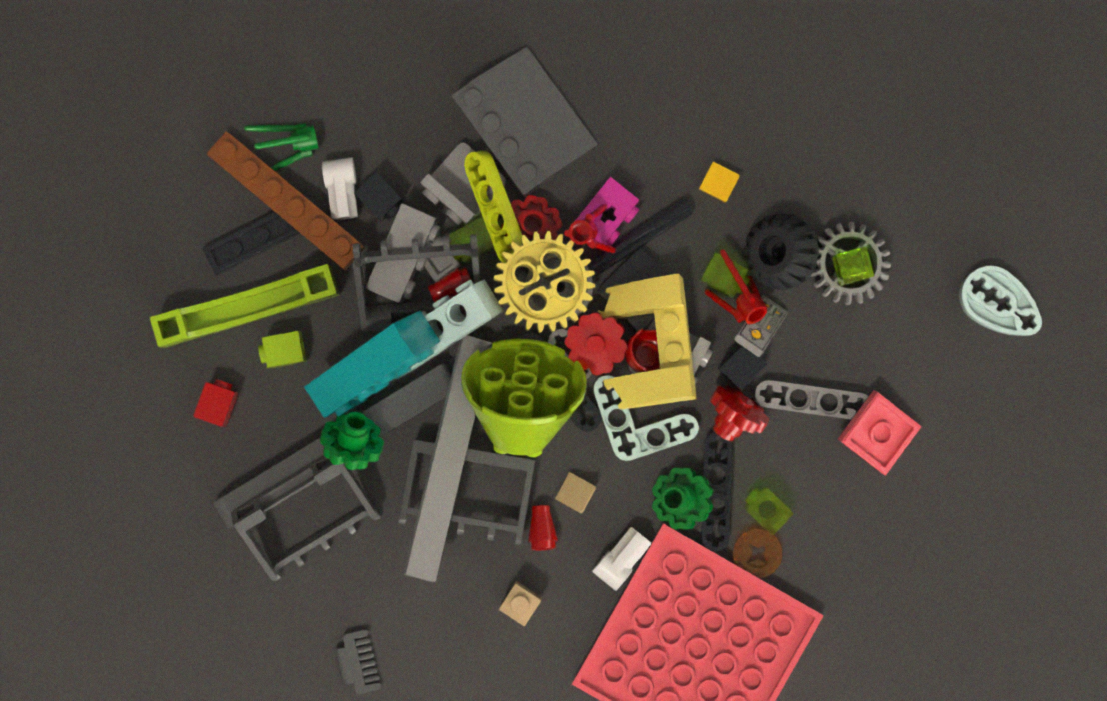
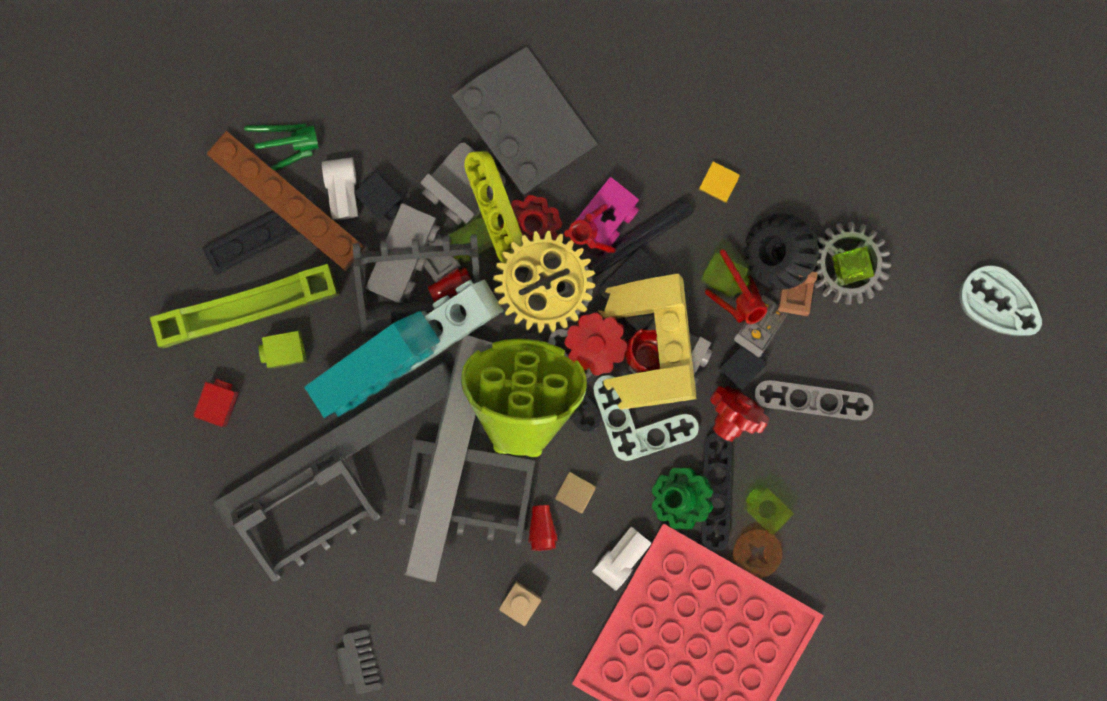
green plant [320,412,384,470] -> none
coral tile [837,390,922,476] -> none
none -> nougat bracket [778,272,818,316]

